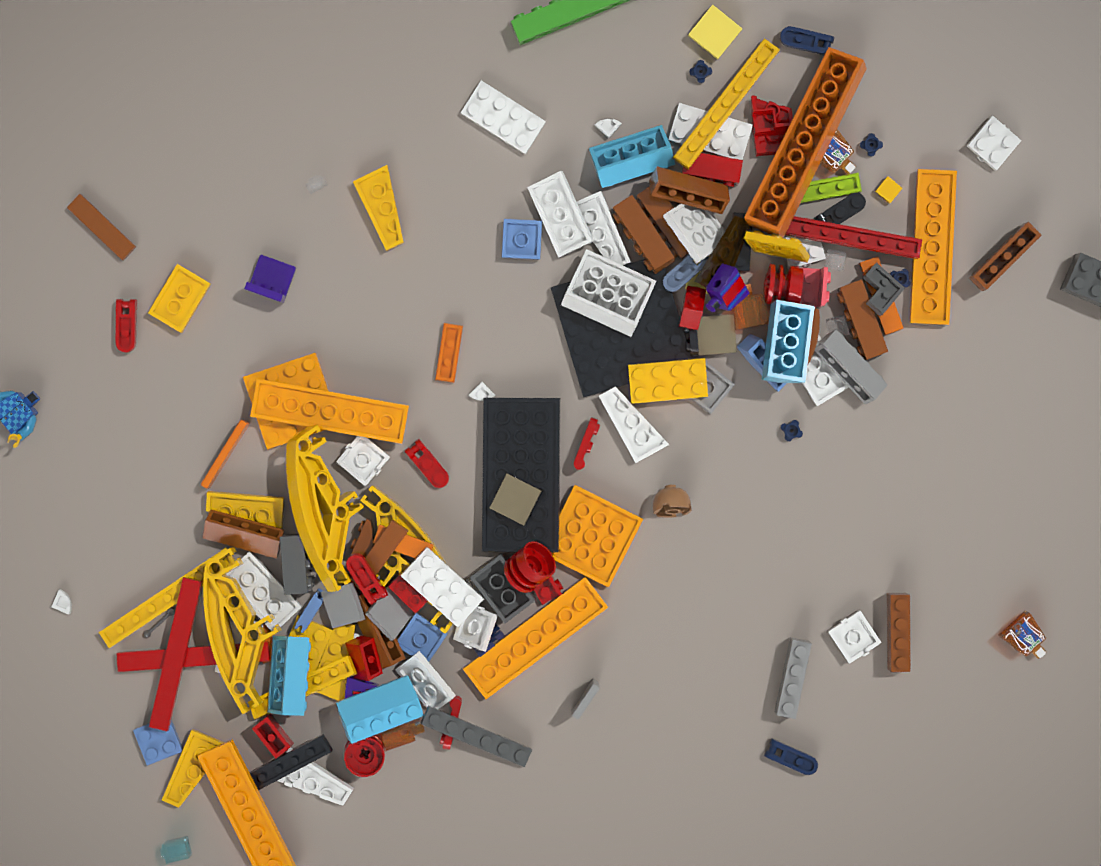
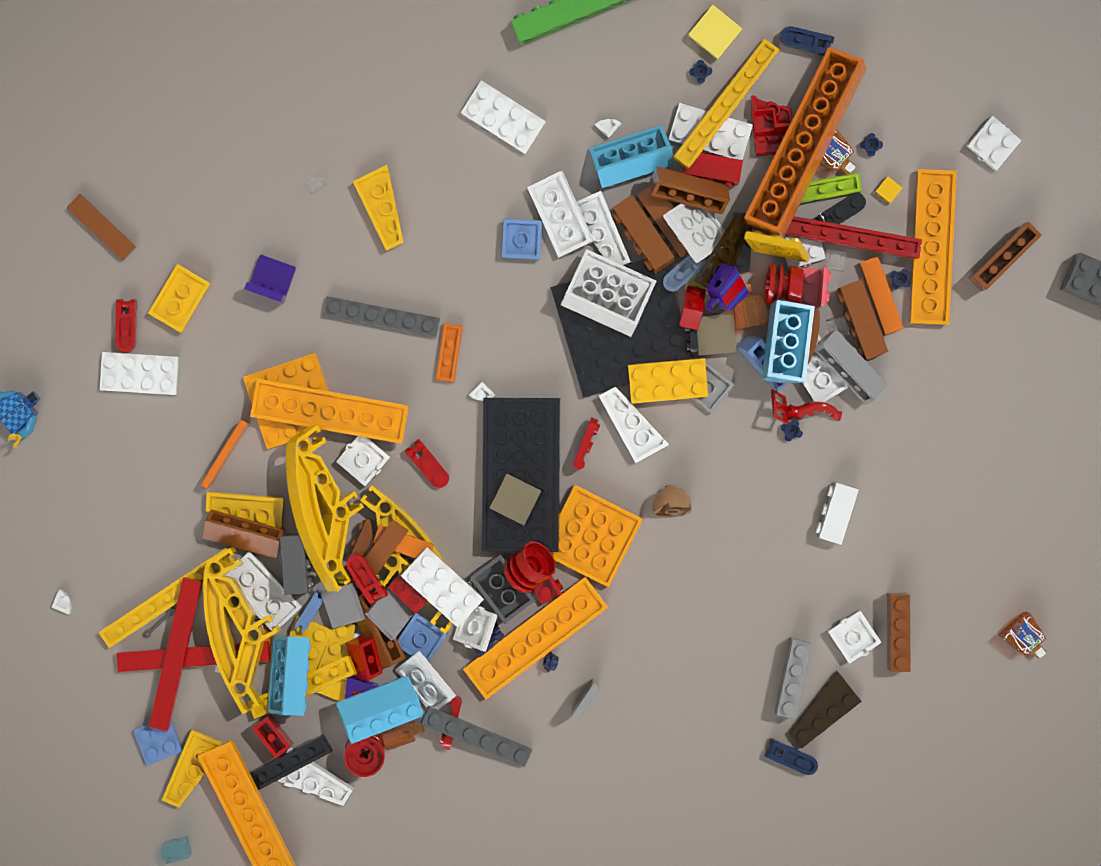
dark grey plate [863,262,905,316] -> none
none -> white plate [100,352,180,395]
none -> dark grey plate [323,296,440,337]
none -> dark blue plate [543,651,559,672]
none -> red piece [771,389,842,425]
none -> dark brown wing [789,671,862,749]
none -> white brick [815,482,859,545]

